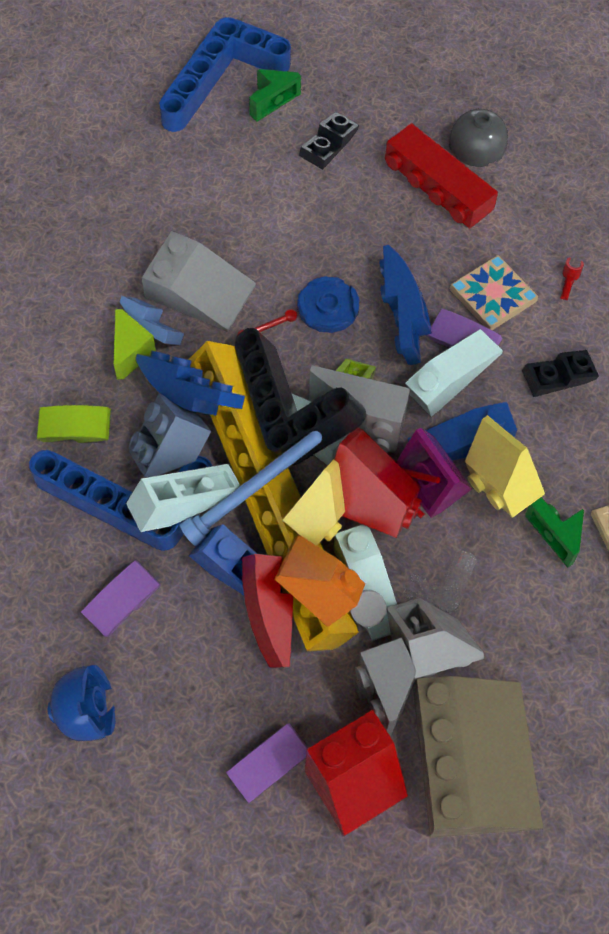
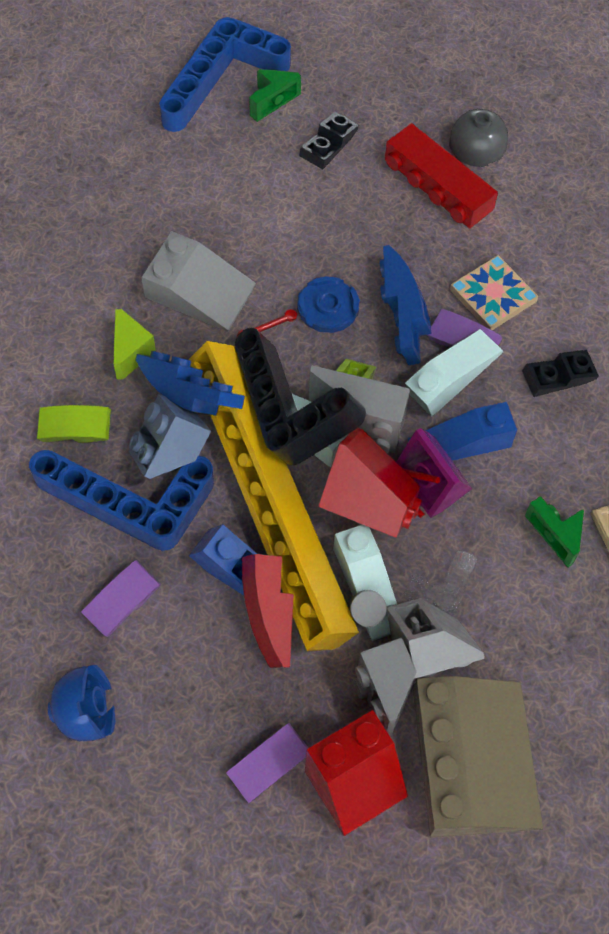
medium blue slope [119,296,184,345] -> none
light aqua slope [126,464,240,532] -> none
medium blue piece [179,431,322,546] -> none
orange slope [275,534,366,627] -> none
light yellow slope [283,459,345,546] -> none
light yellow slope [465,415,545,518] -> none
red hand [560,257,584,300] -> none

